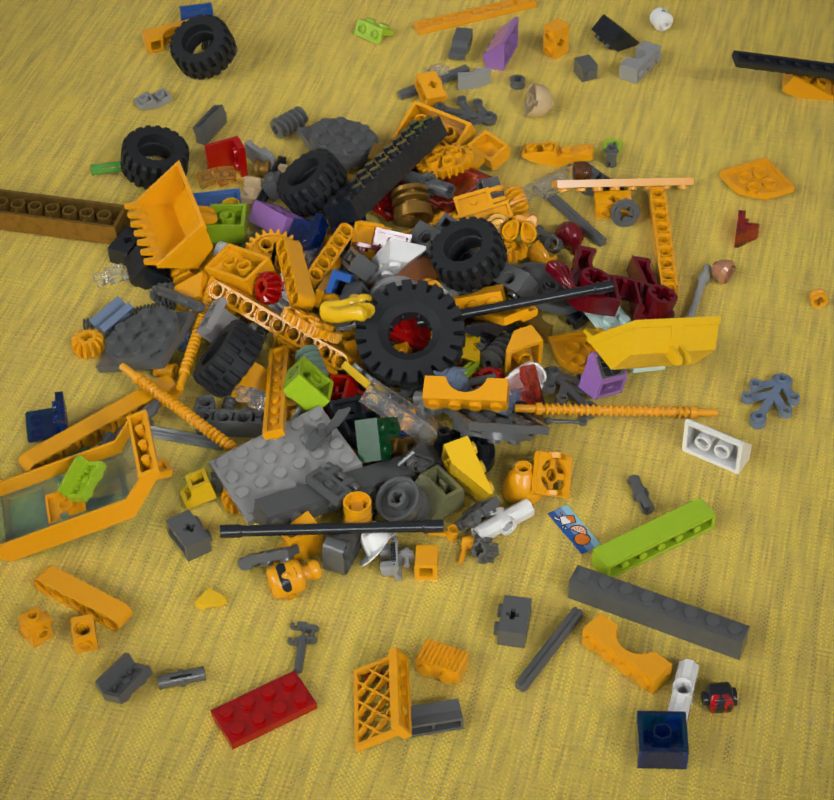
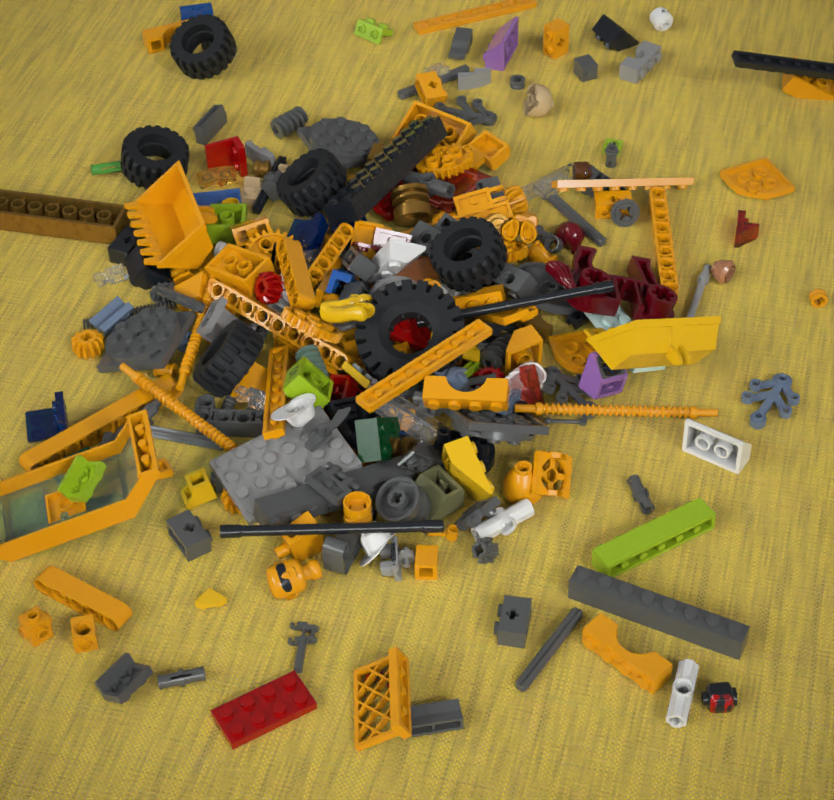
light grey slope [133,87,173,110] -> none
dark grey hinge [237,544,300,571] -> none
medium lavender slope [248,200,314,240] -> none
light orange brick [415,638,469,685] -> none
light orange hand [457,536,474,565] -> none
light orange slope [521,141,595,168] -> none
sticker [547,505,601,554] -> none
clear blue brick [635,711,689,769] -> none
none -> light orange brick [230,215,271,247]
none -> white piece [271,393,316,427]
none -> light orange plate [356,319,493,413]

